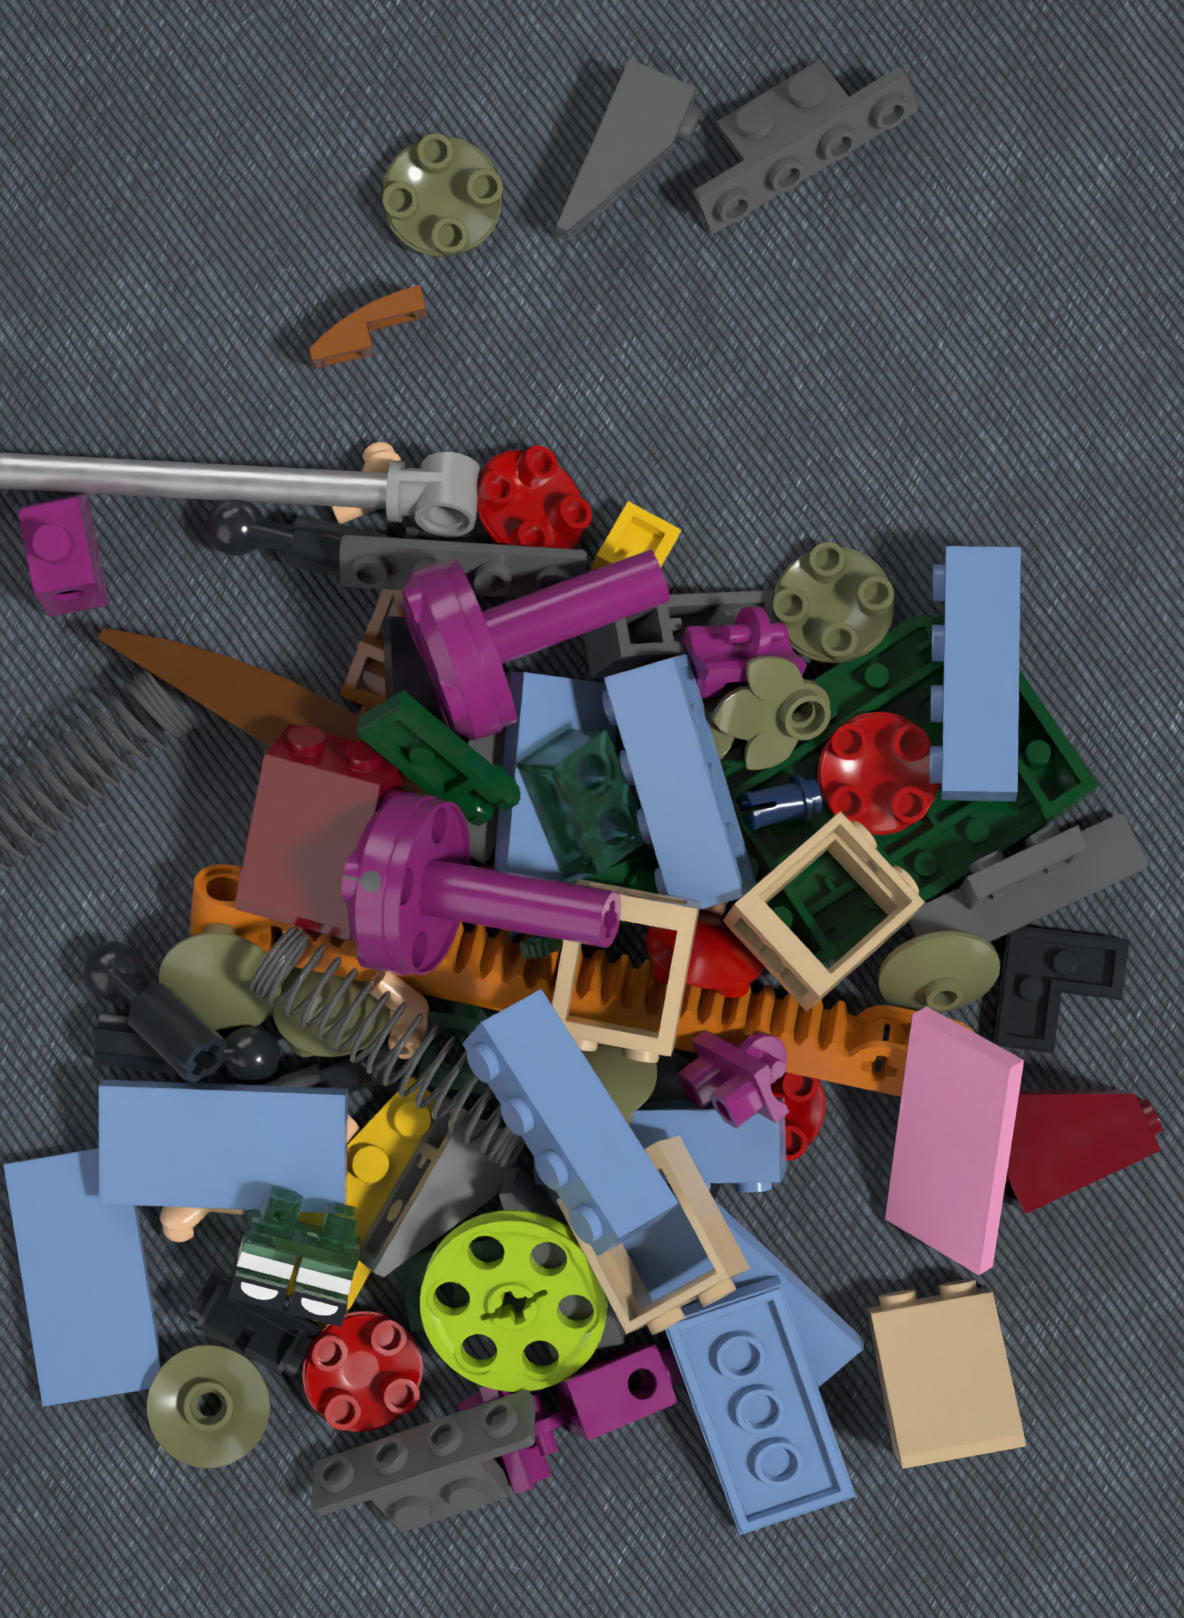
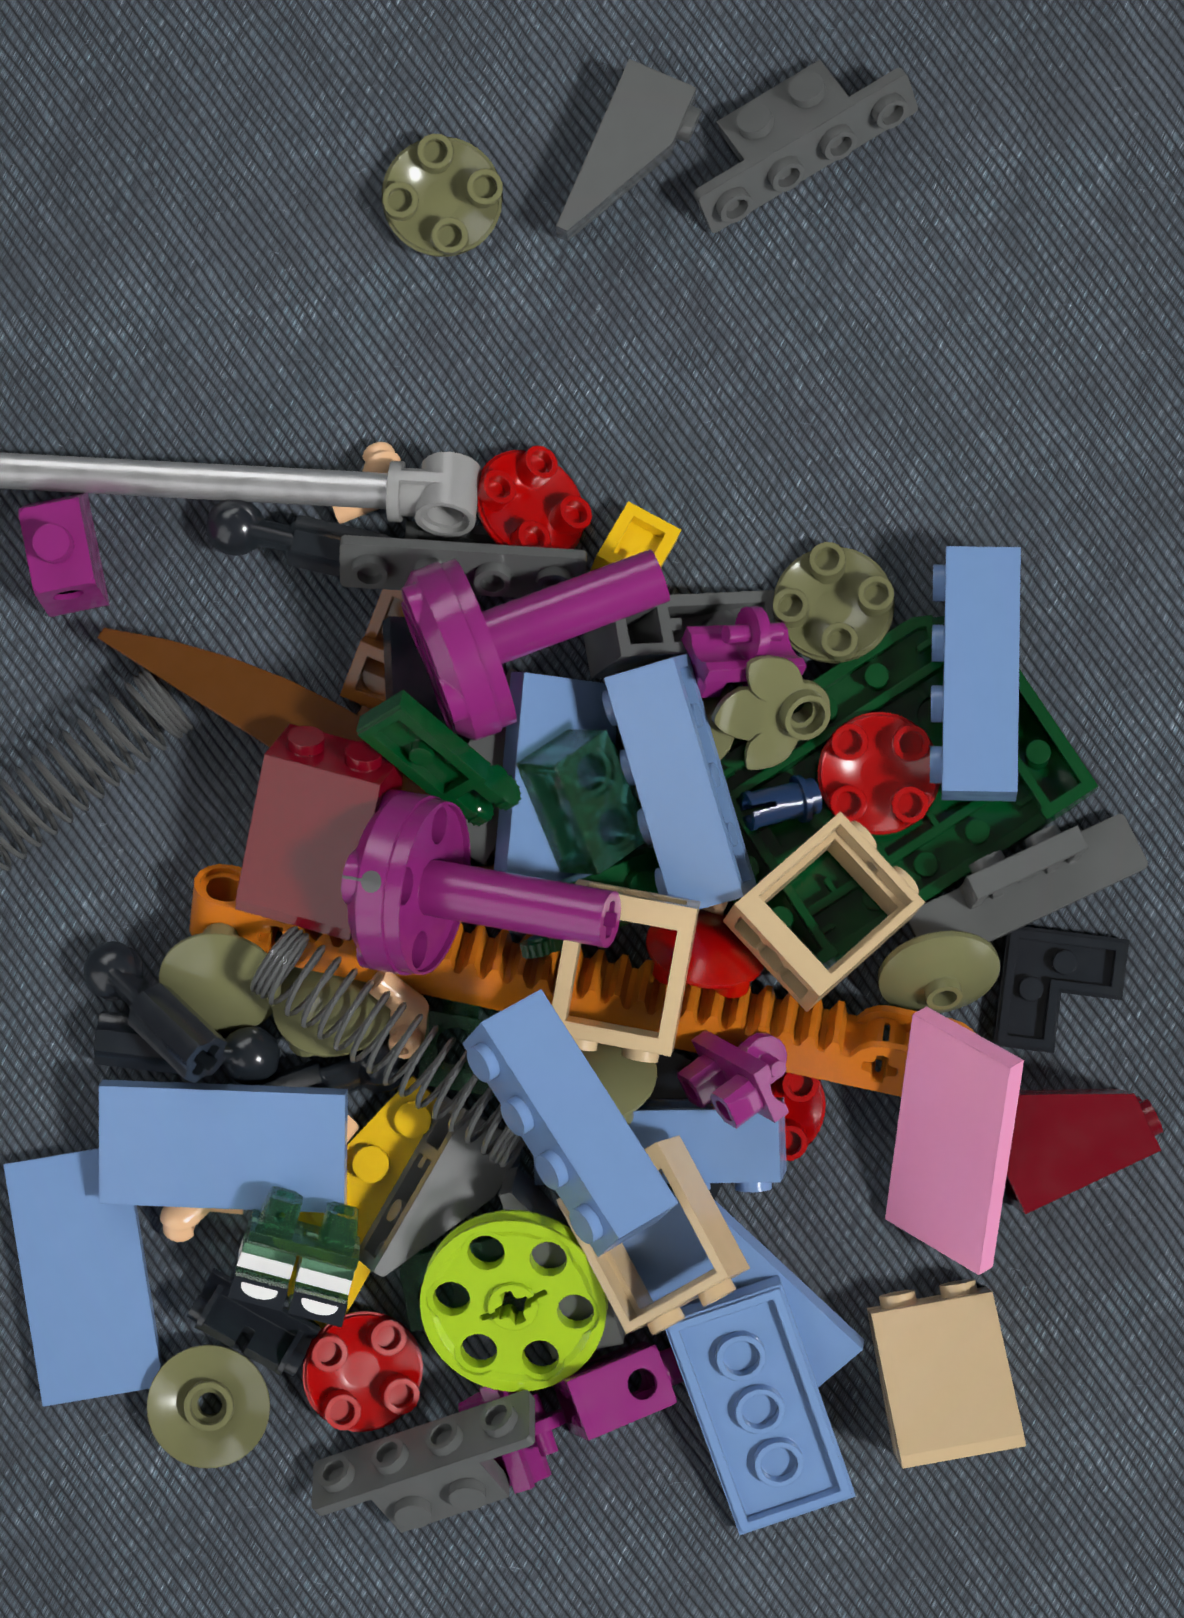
dark orange slope [309,285,428,369] -> none

